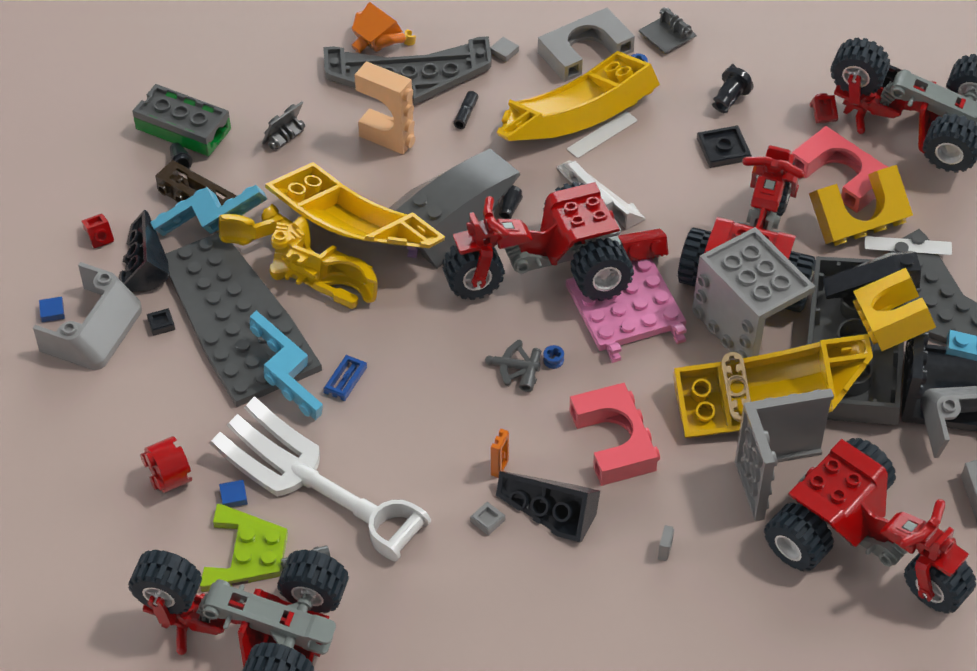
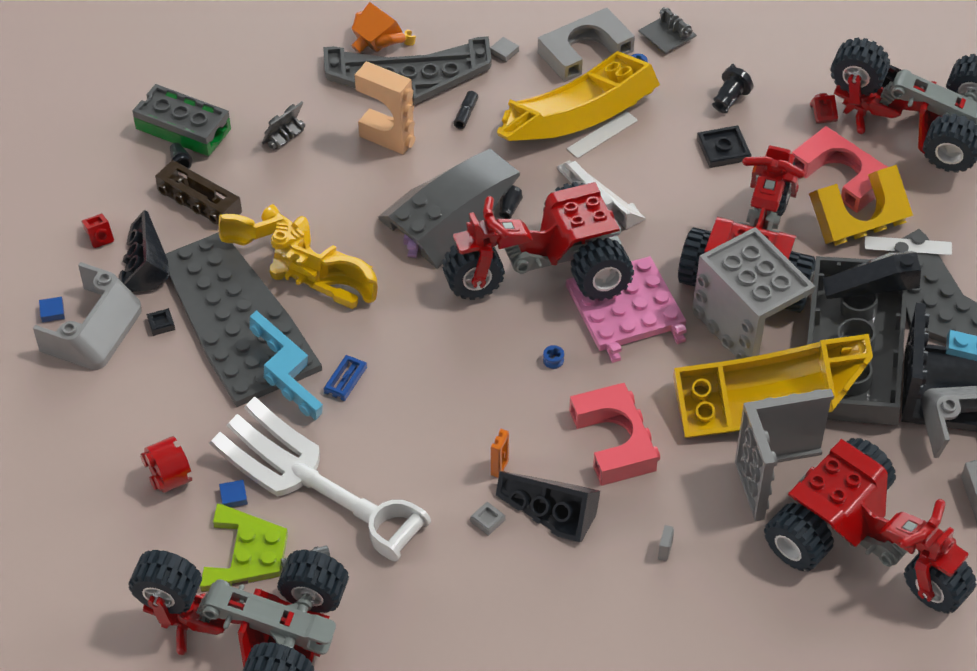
medium azure bracket [150,185,267,236] -> none
yellow slope [265,162,445,248] -> none
dark grey piece [485,340,542,392] -> none
red brick [618,228,669,262] -> none
tan beam [722,352,751,422] -> none
yellow arch [853,268,936,351] -> none

